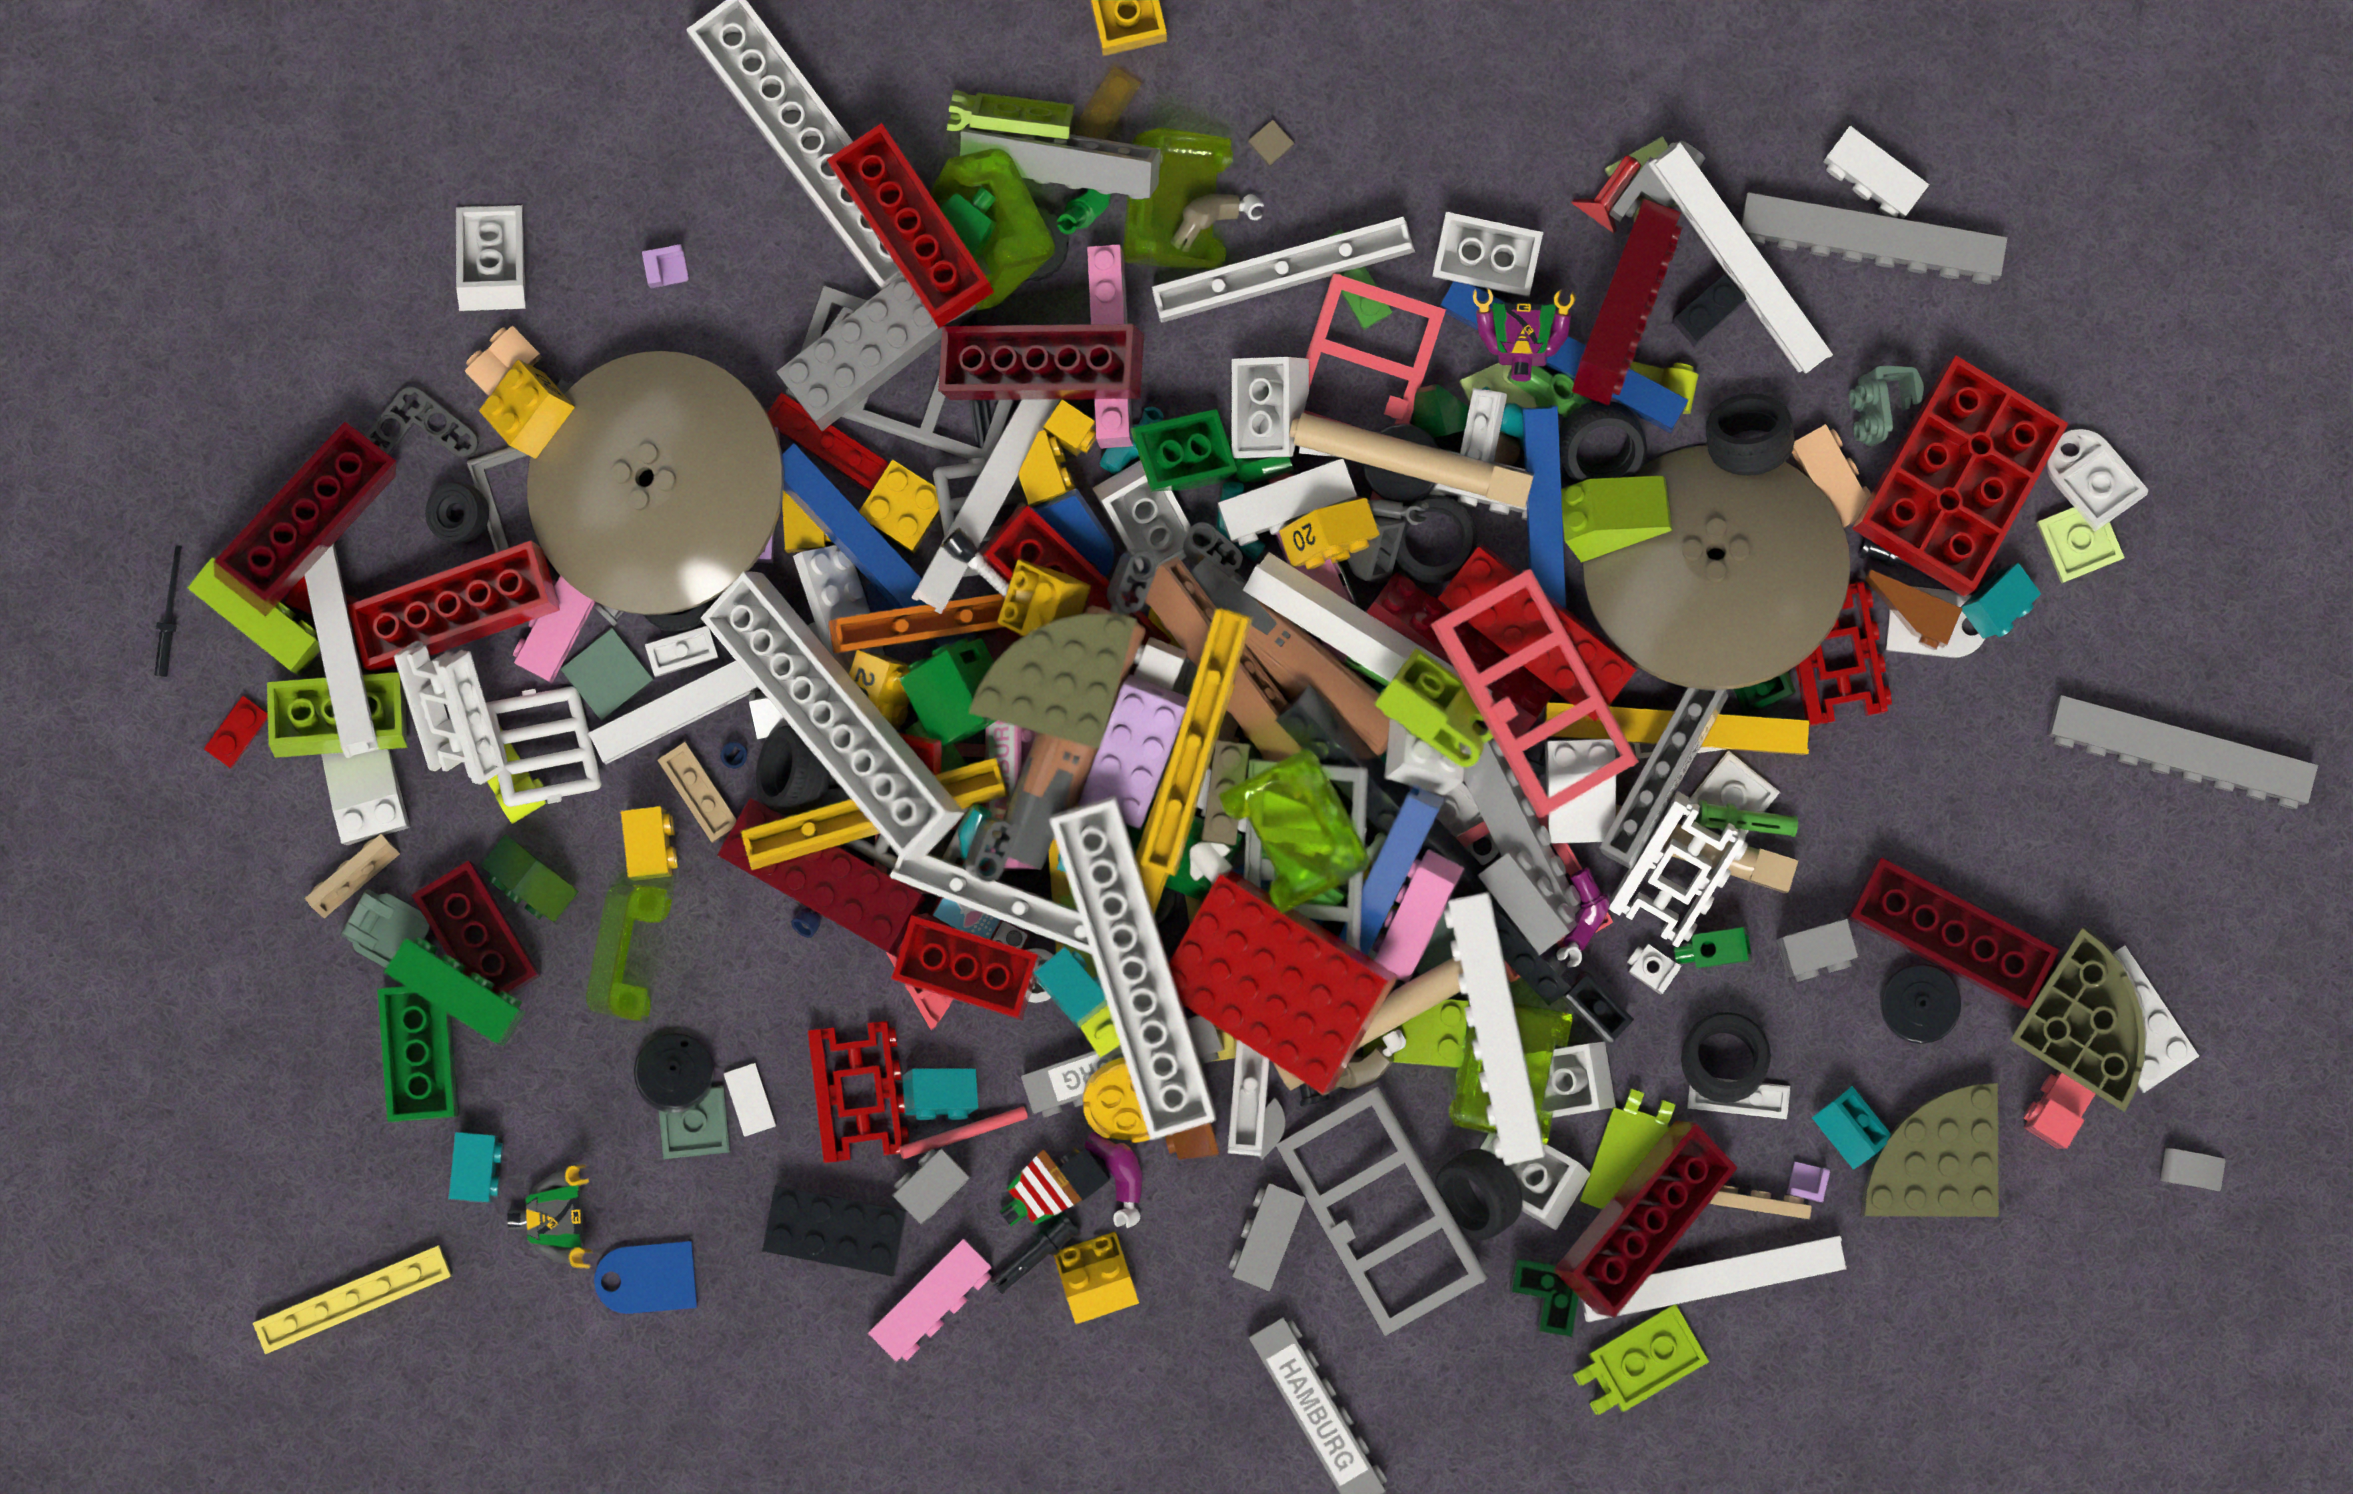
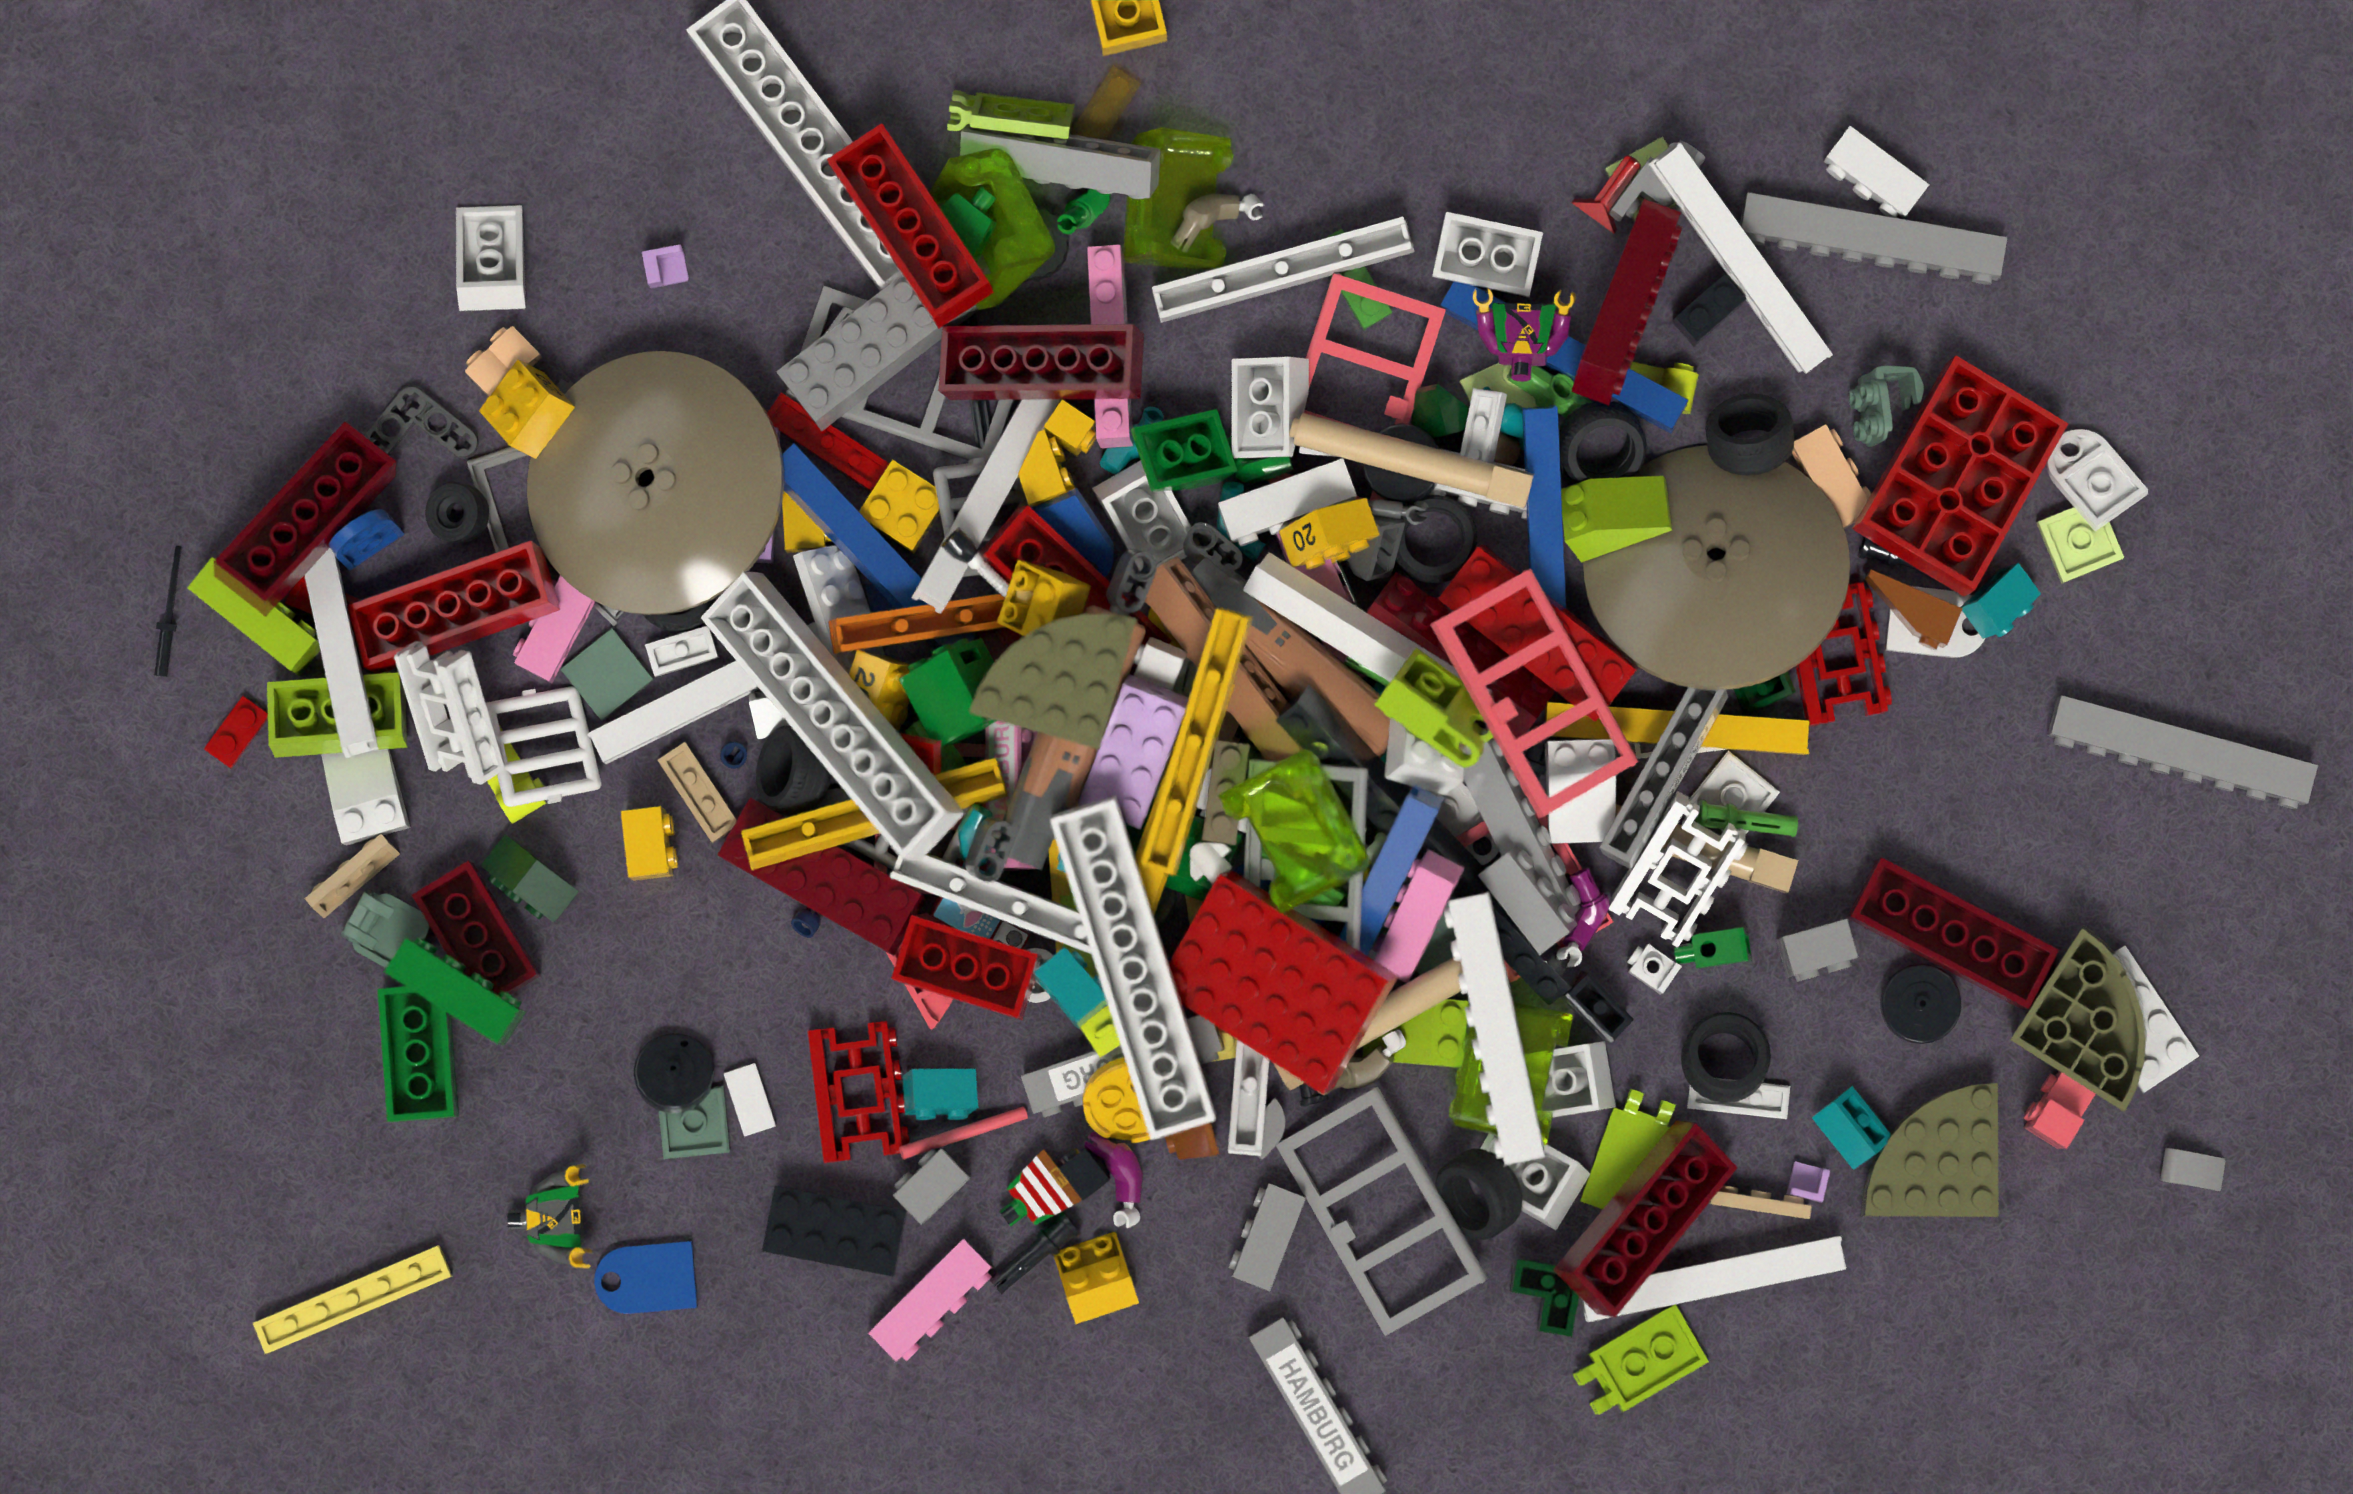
teal brick [449,1132,503,1202] -> none
clear neon green windscreen [586,884,674,1024] -> none
dark tan tile [1248,119,1294,167] -> none
none -> blue tile [329,509,404,571]

